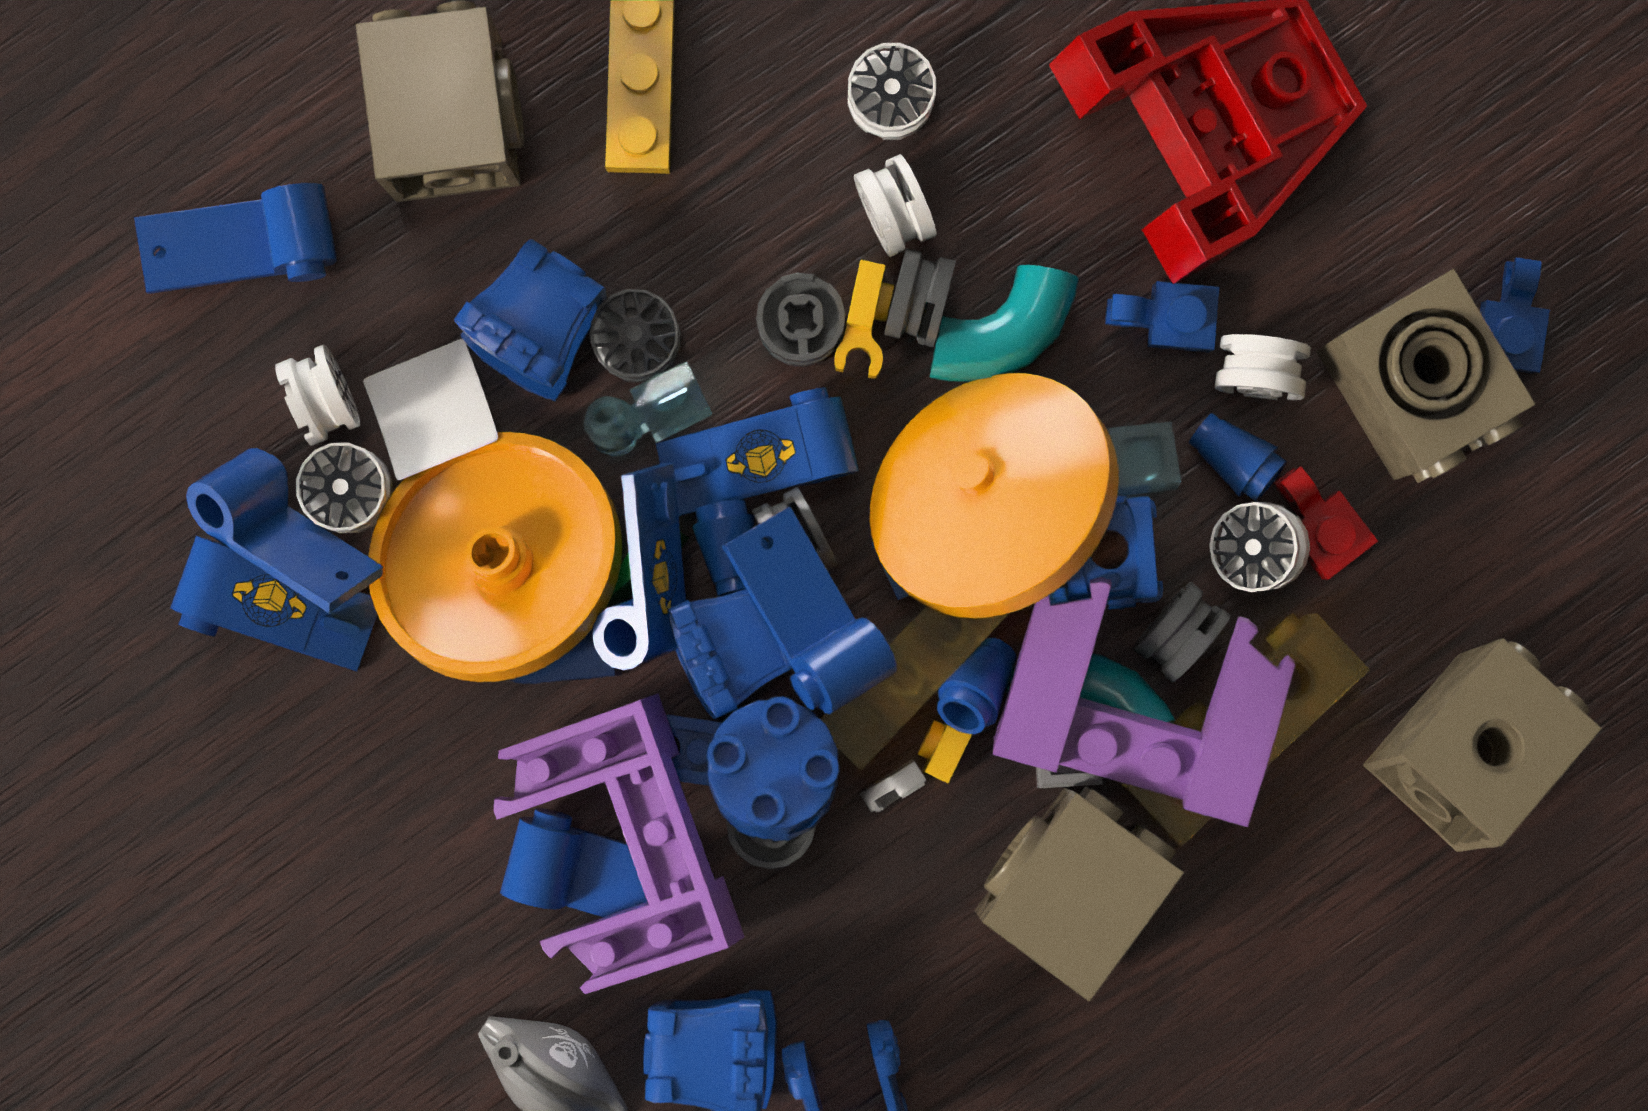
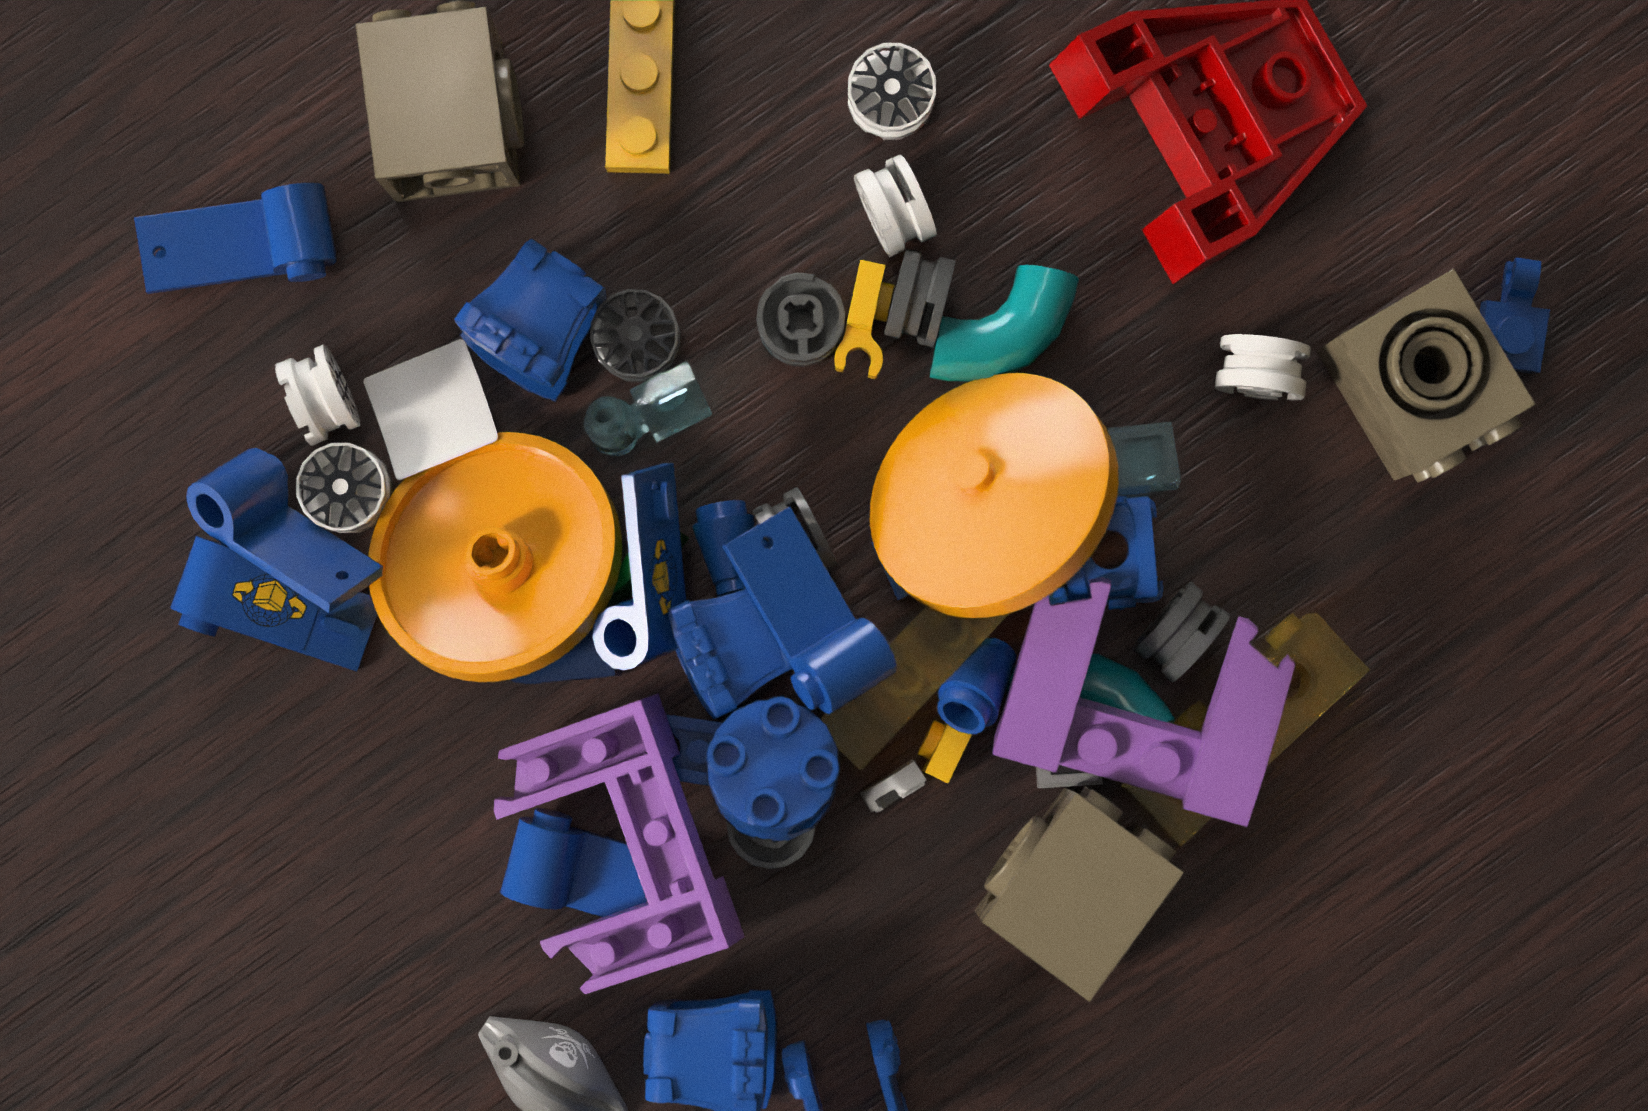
blue door [655,387,860,516] -> none
blue plate [1105,281,1219,353] -> none
blue cone [1189,413,1287,502] -> none
white wheel [1209,502,1310,592] -> none
red plate [1273,466,1378,580] -> none
dark tan brick [1363,638,1602,852] -> none

